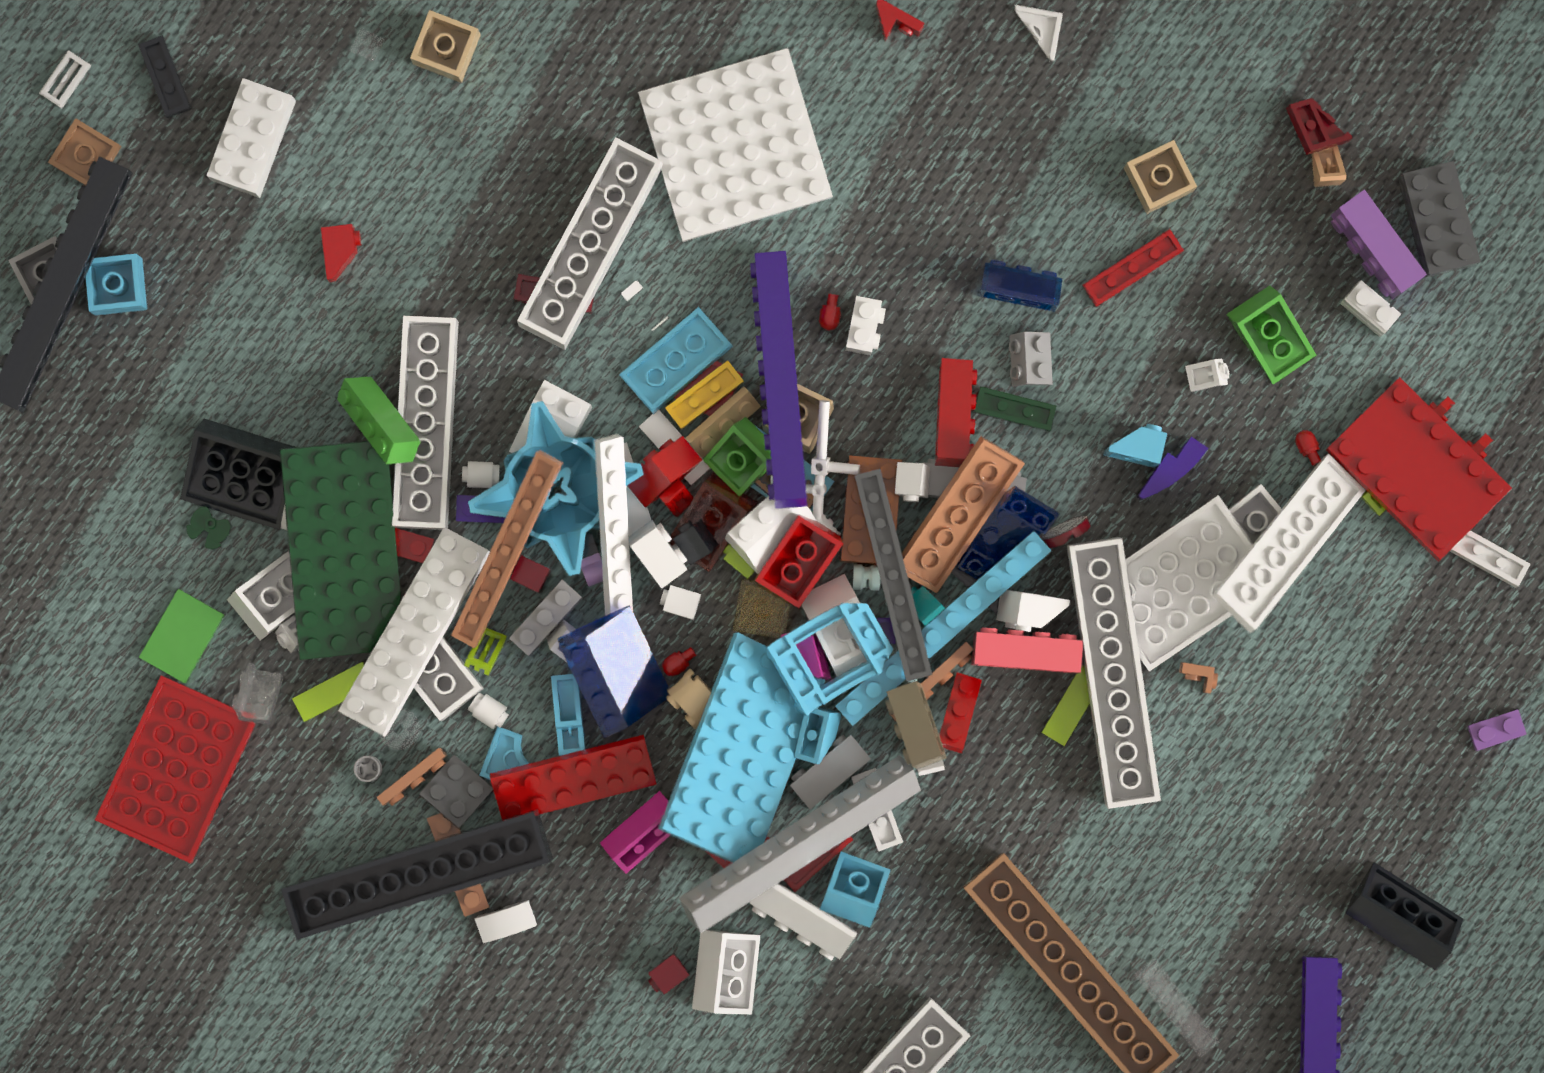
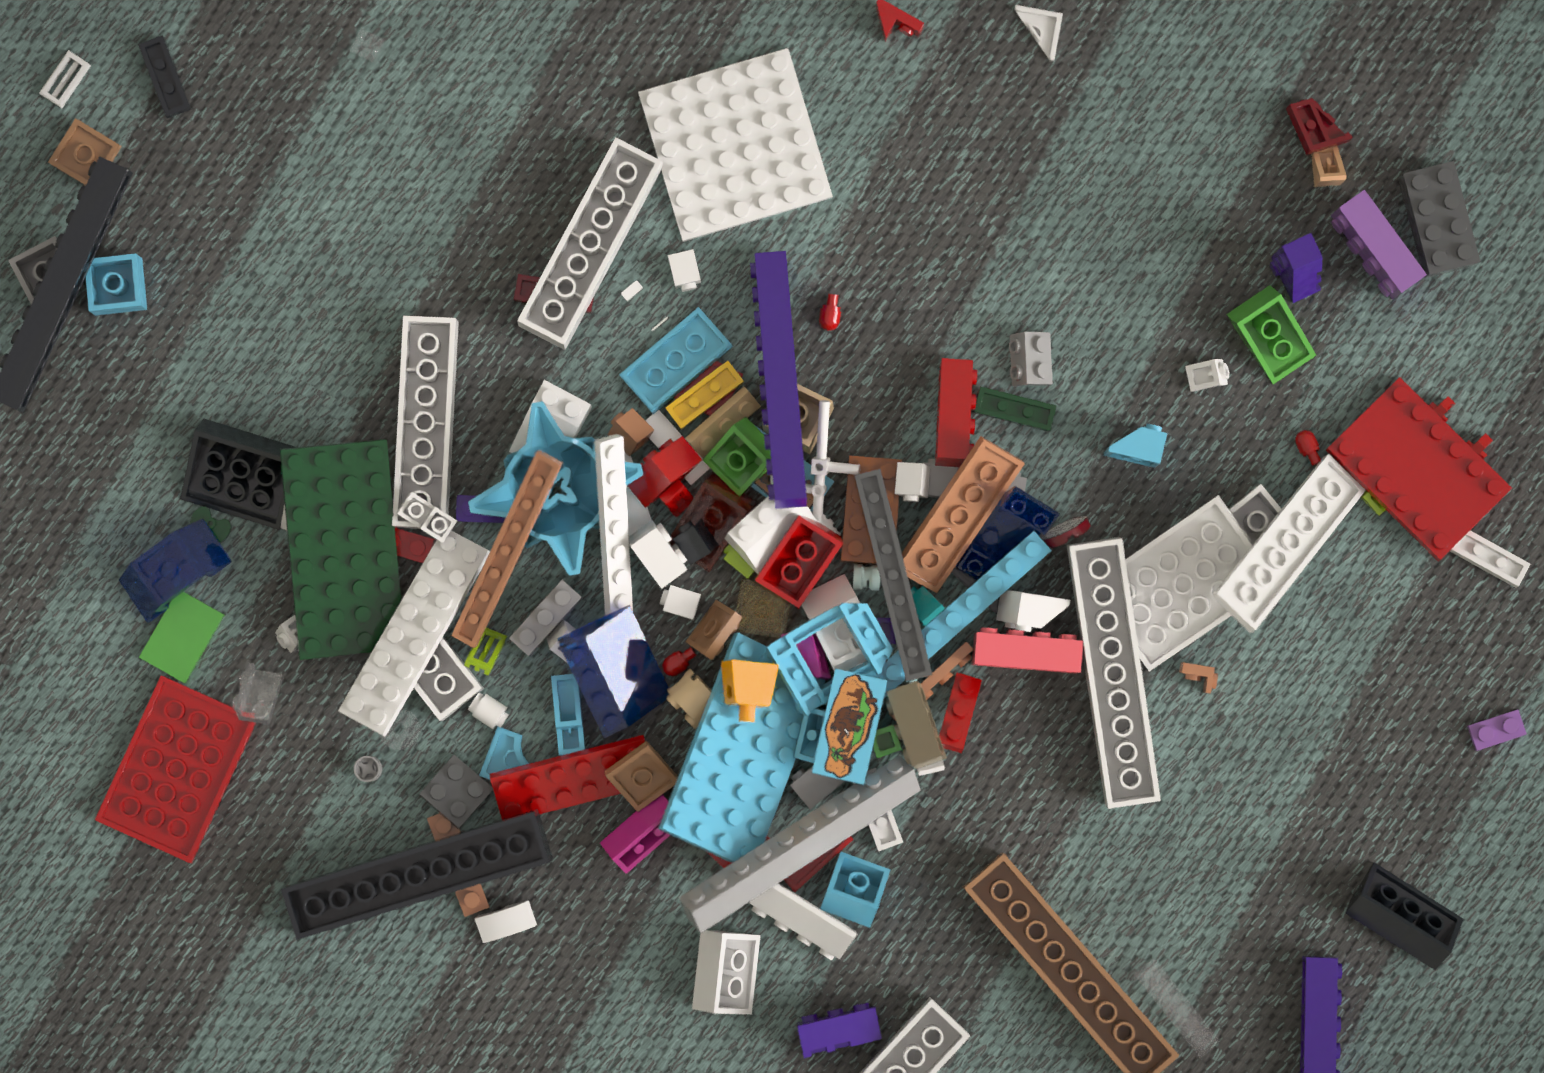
white brick [207,78,296,198] -> none
white slope [227,551,295,641] -> none
lime tile [292,662,364,722] -> none
red slope [321,224,362,282] -> none
bright green brick [337,377,420,464] -> none
nougat plate [377,748,447,806] -> none
tan brick [410,10,481,83] -> none
white brick [462,461,499,488] -> none
dark red brick [510,555,551,593] -> none
lavender leg [581,533,603,587] -> none
dark red brick [648,953,690,994] -> none
white brick [846,296,886,355] -> none
clear blue slope [978,260,1063,312] -> none
lime tile [1041,665,1090,746] -> none
red tile [1082,229,1184,307] -> none
tan brick [1124,140,1197,214] -> none
dark purple slope [1136,437,1209,501] -> none
white brick [1340,280,1401,337] -> none
none -> clear blue slope [119,519,232,623]
none -> white slope [397,491,457,543]
none -> medium nougat plate [605,741,678,812]
none -> nougat brick [607,408,654,456]
none -> white brick [668,249,701,292]
none -> medium nougat plate [686,600,743,660]
none -> light orange torso [721,660,778,723]
none -> dark purple wedge [797,1002,882,1058]
none -> tile [812,668,887,785]
none -> bright green brick [872,725,902,758]
none -> dark purple wedge [1270,233,1322,303]

